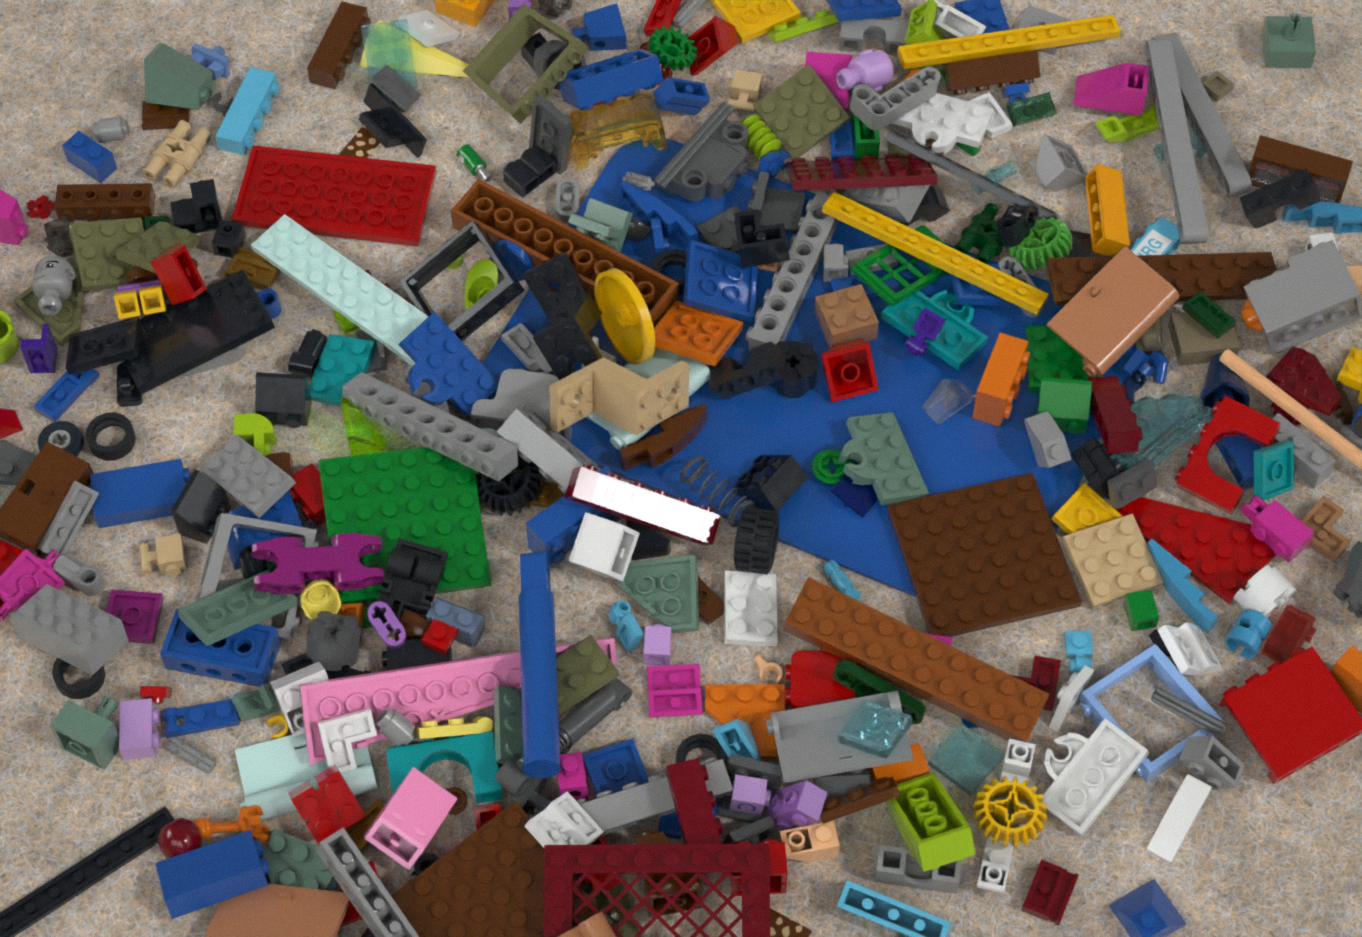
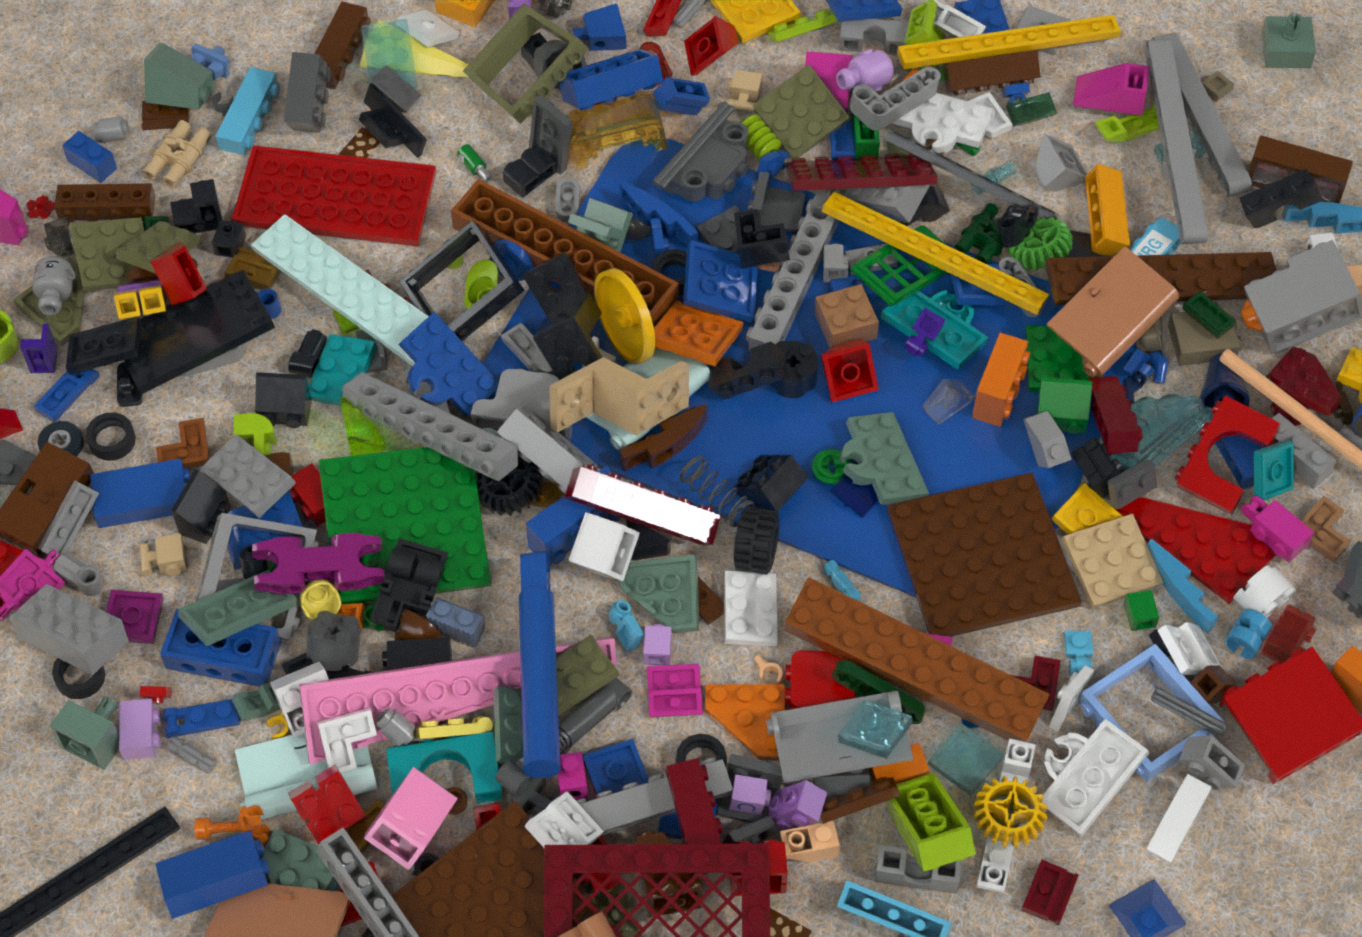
dark red hair [157,818,202,859] -> none
medium lavender beam [367,601,406,648] -> none
red plate [421,619,458,655] -> none
light grey axle [623,171,655,191] -> none
green gear [647,26,697,71] -> none
medium azure slope [713,719,761,761] -> none
none -> dark orange plate [156,418,210,468]
none -> dark grey brick [284,52,331,132]
none -> reddish brown brick [1190,665,1237,703]

